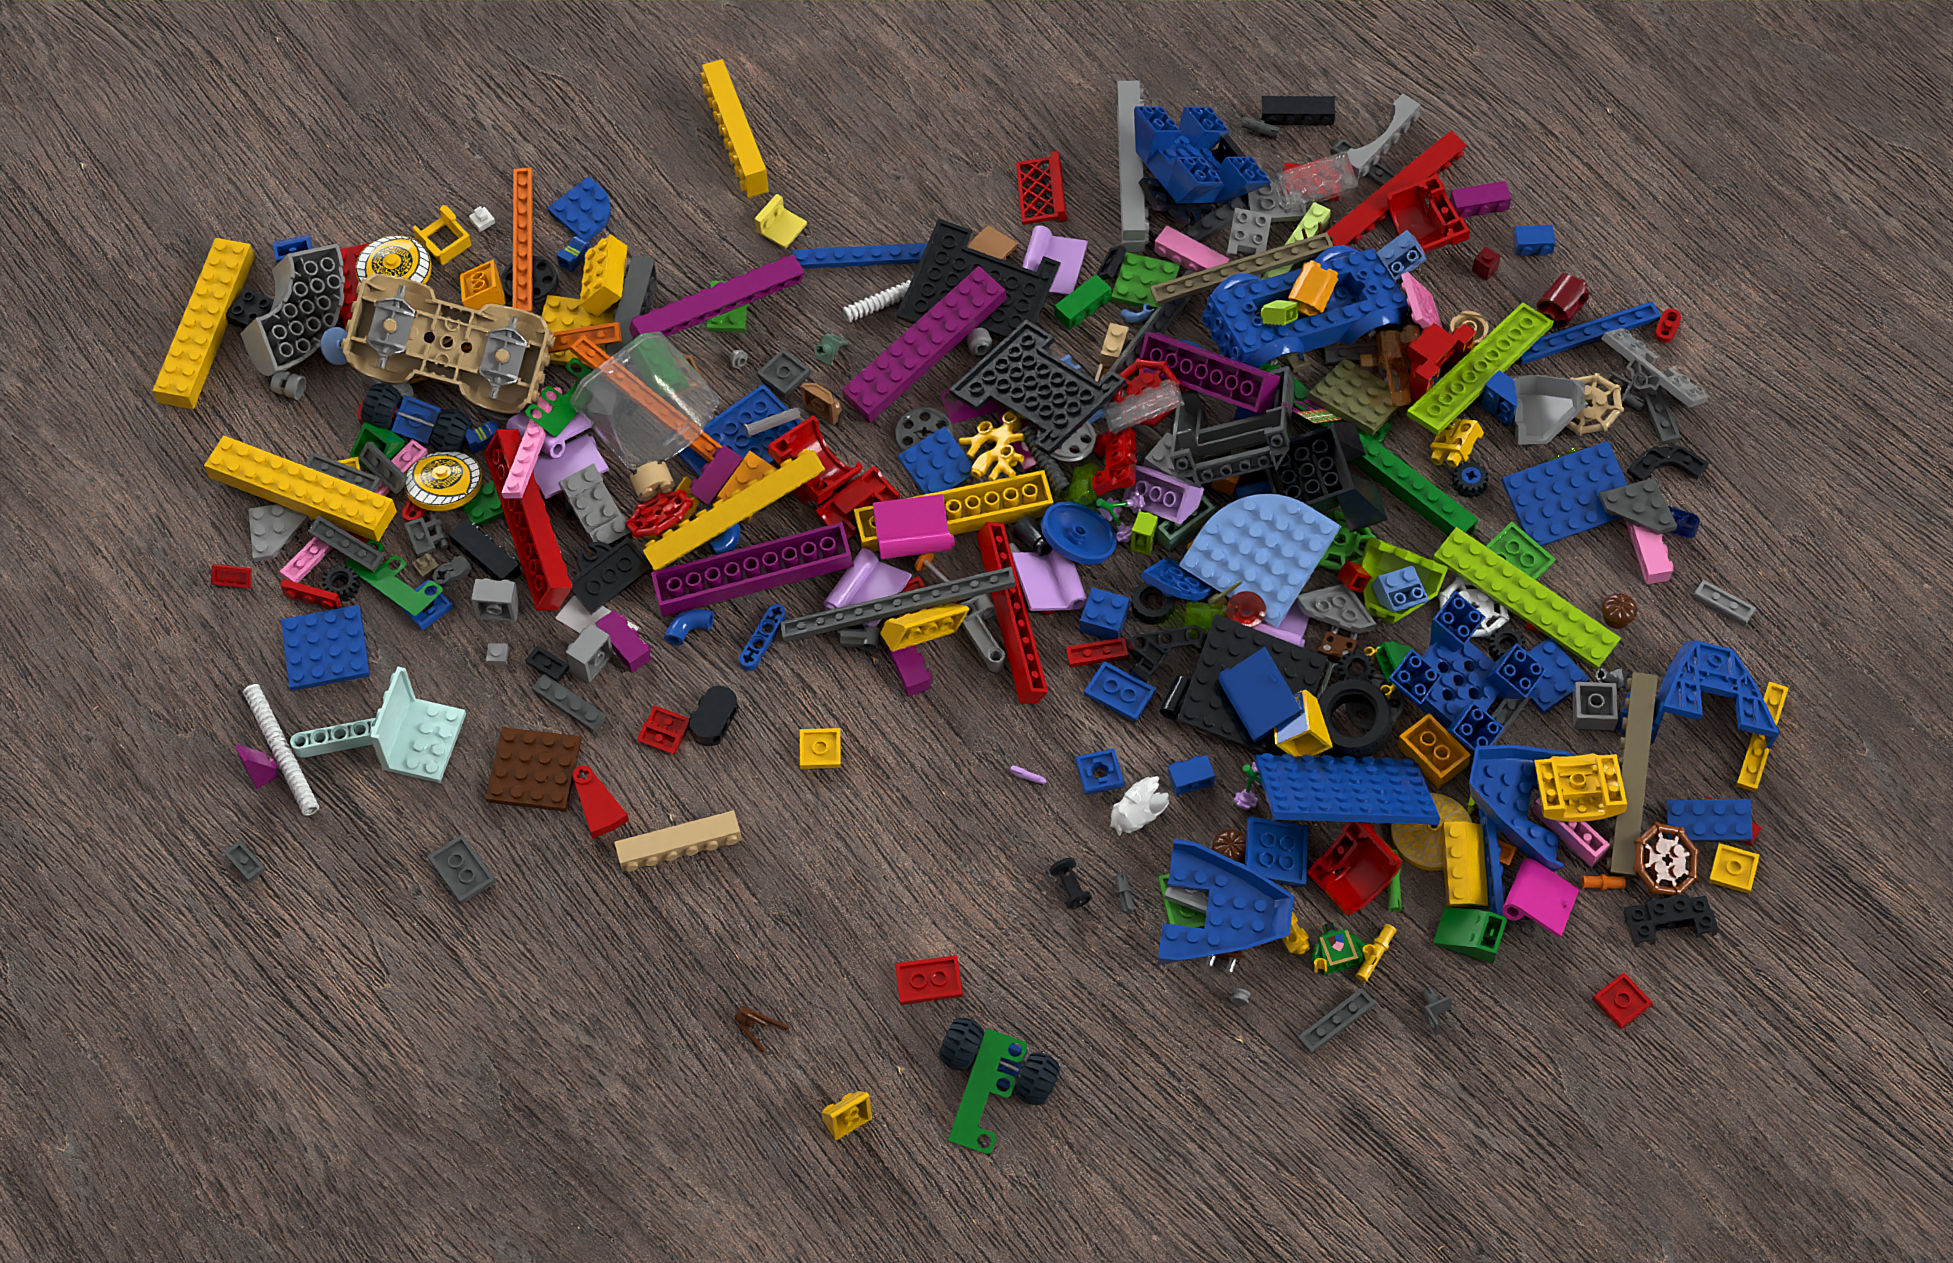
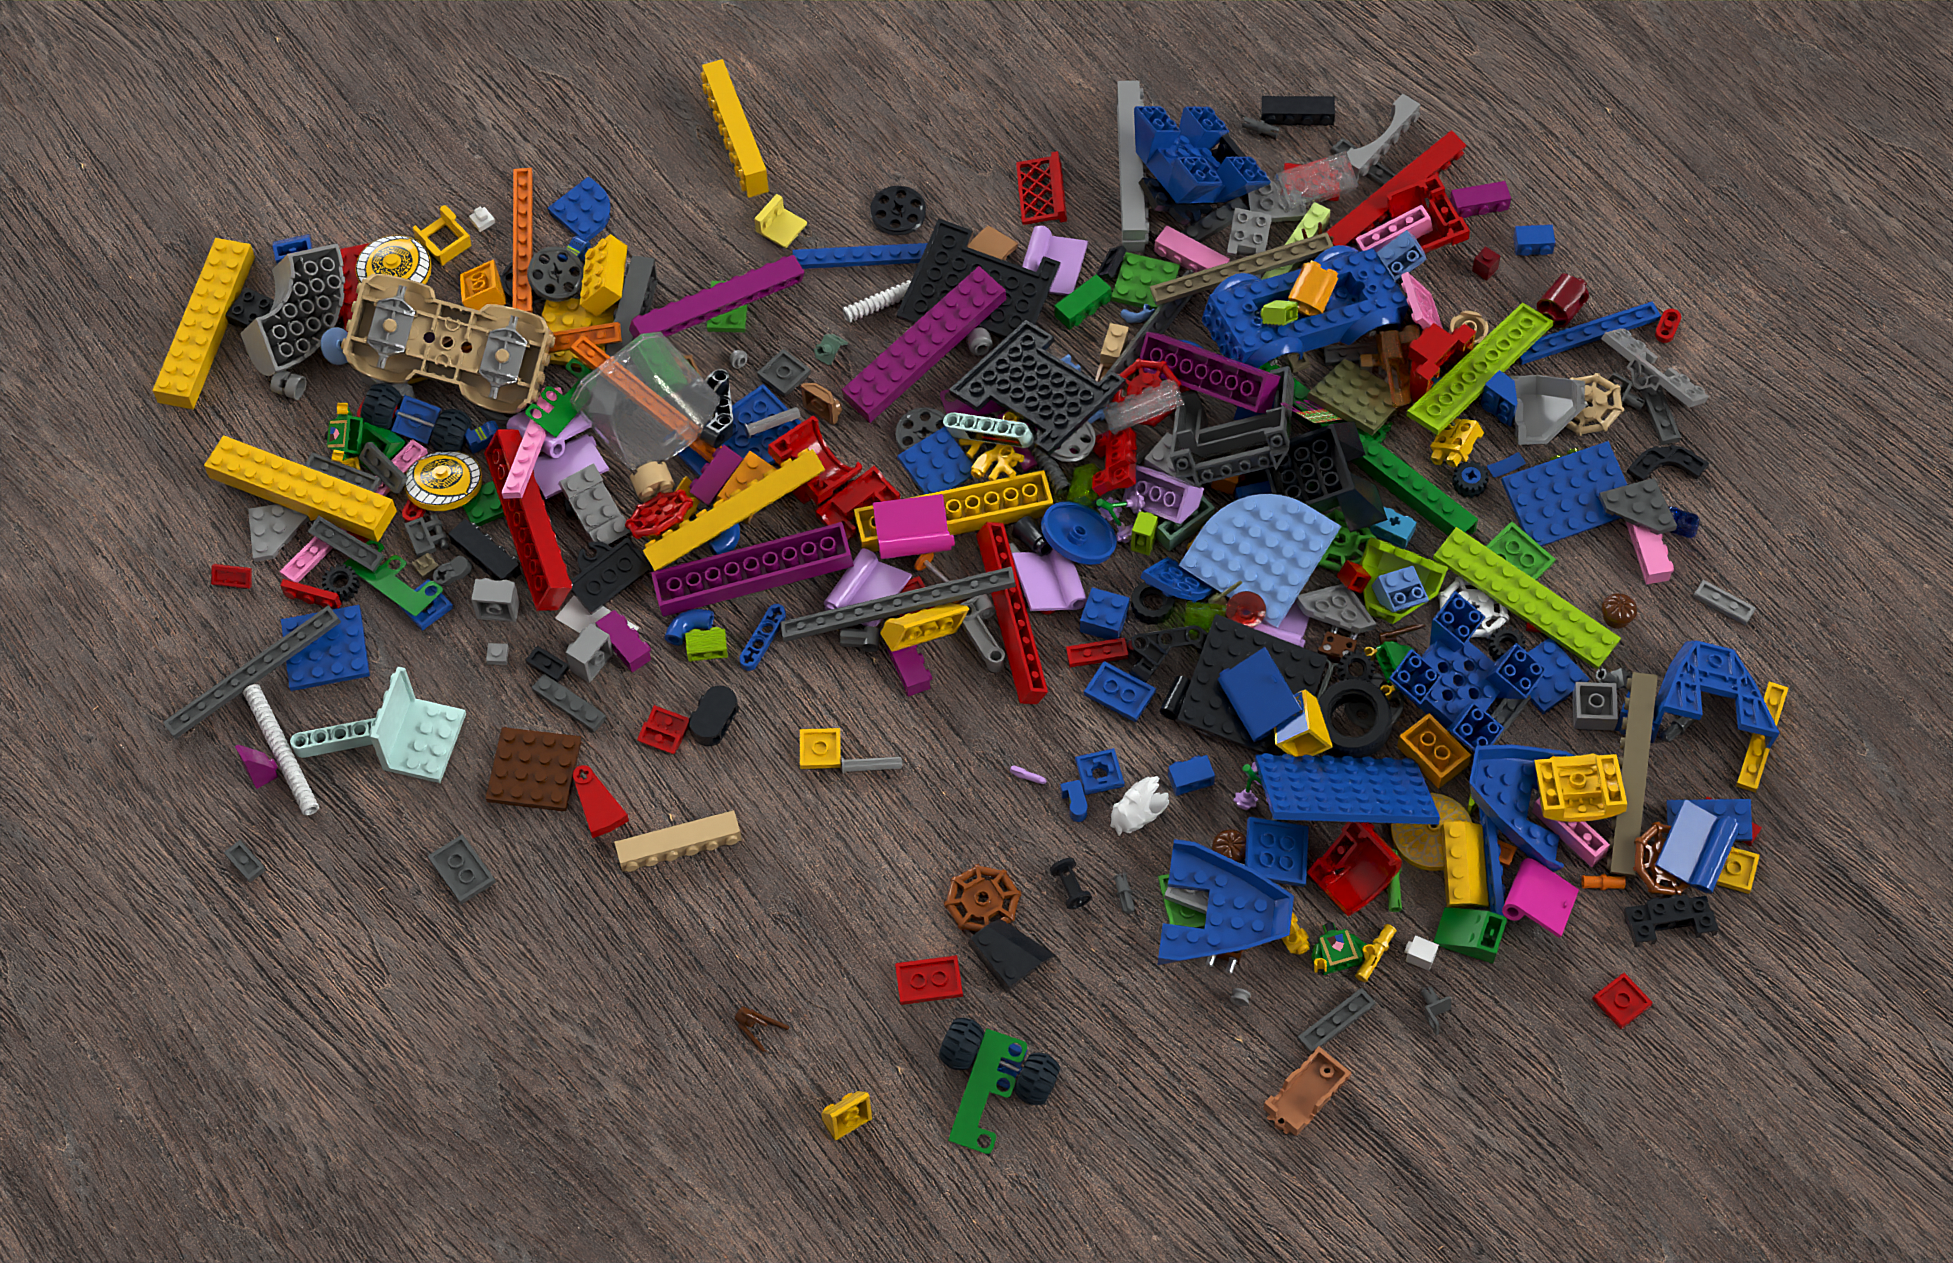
none -> dark grey plate [163,605,341,739]
none -> green torso [324,403,363,463]
none -> dark grey wedge [527,246,584,302]
none -> black connector [681,369,733,448]
none -> lime brick [685,627,728,662]
none -> light grey axle [842,757,902,774]
none -> black wedge [870,186,926,235]
none -> light aqua beam [943,413,1034,448]
none -> dark orange plate [944,864,1022,932]
none -> black wedge [968,919,1055,993]
none -> blue leg [1060,780,1087,822]
none -> nougat piece [1263,1046,1352,1136]
none -> bright pink brick [1355,205,1433,252]
none -> dark azure brick [1370,507,1417,549]
none -> reddish brown plant [1379,624,1426,653]
none -> white brick [1404,935,1439,971]
none -> blue sticker [1487,452,1526,478]
none -> door [1655,799,1741,894]
none -> dark grey axle [1661,716,1696,743]

